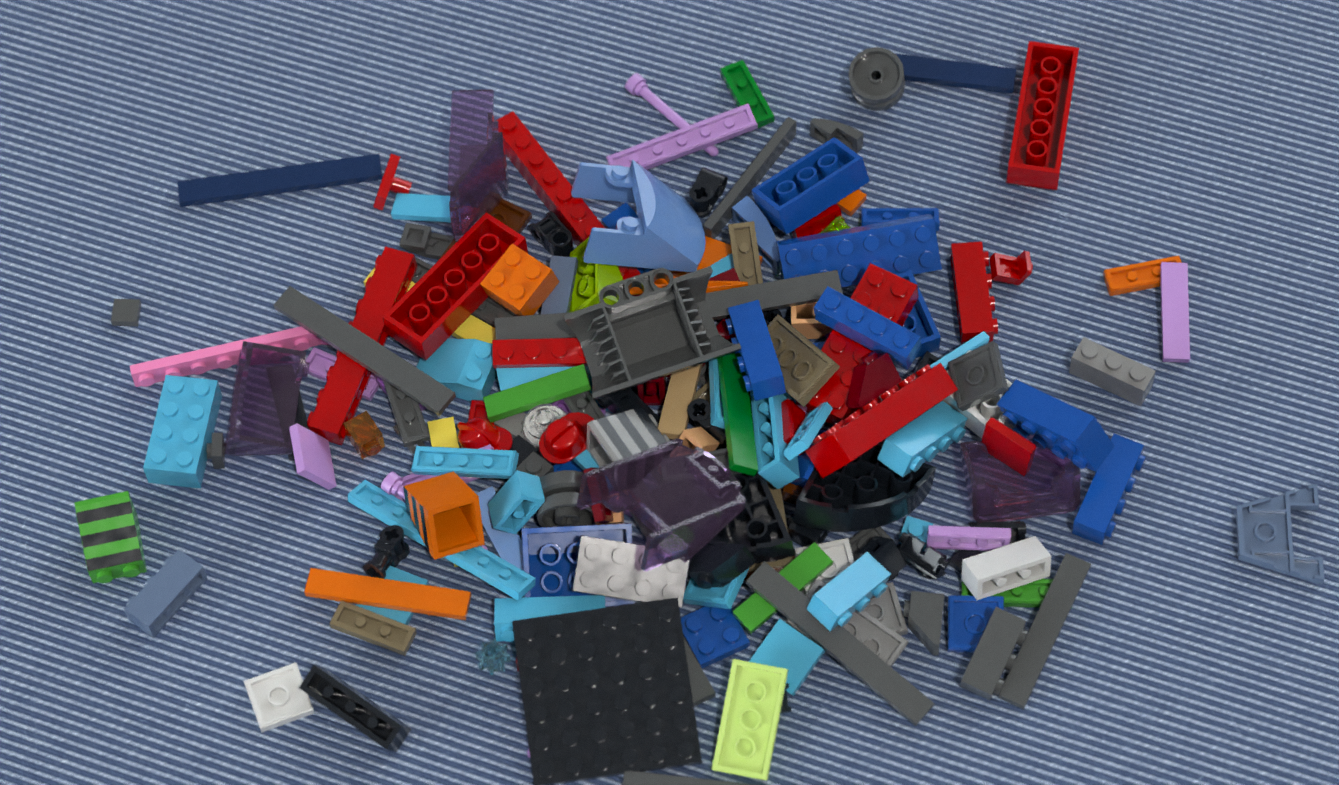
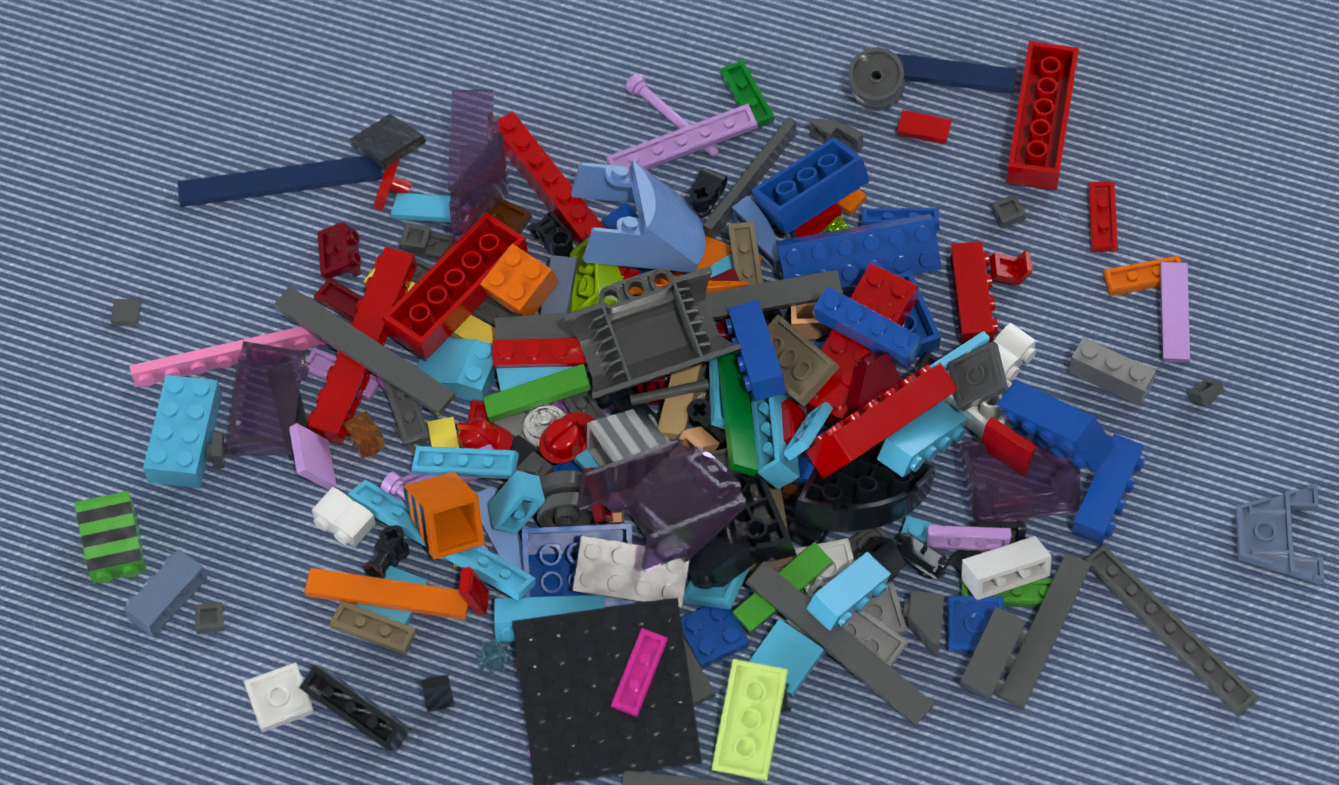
none -> dark grey plate [195,602,225,634]
none -> white brick [311,487,376,547]
none -> dark red tile [314,277,363,321]
none -> dark red bracket [317,222,362,280]
none -> clear smoke tile [348,114,426,168]
none -> black tile [421,675,455,712]
none -> red tile [459,567,489,616]
none -> dark pink tile [611,628,668,717]
none -> dark grey bar [629,379,709,406]
none -> red tile [897,110,952,145]
none -> dark grey plate [991,194,1026,228]
none -> white brick [994,323,1036,381]
none -> dark grey tile [1084,544,1259,717]
none -> red tile [1088,181,1118,252]
none -> dark grey plate [1187,378,1225,405]

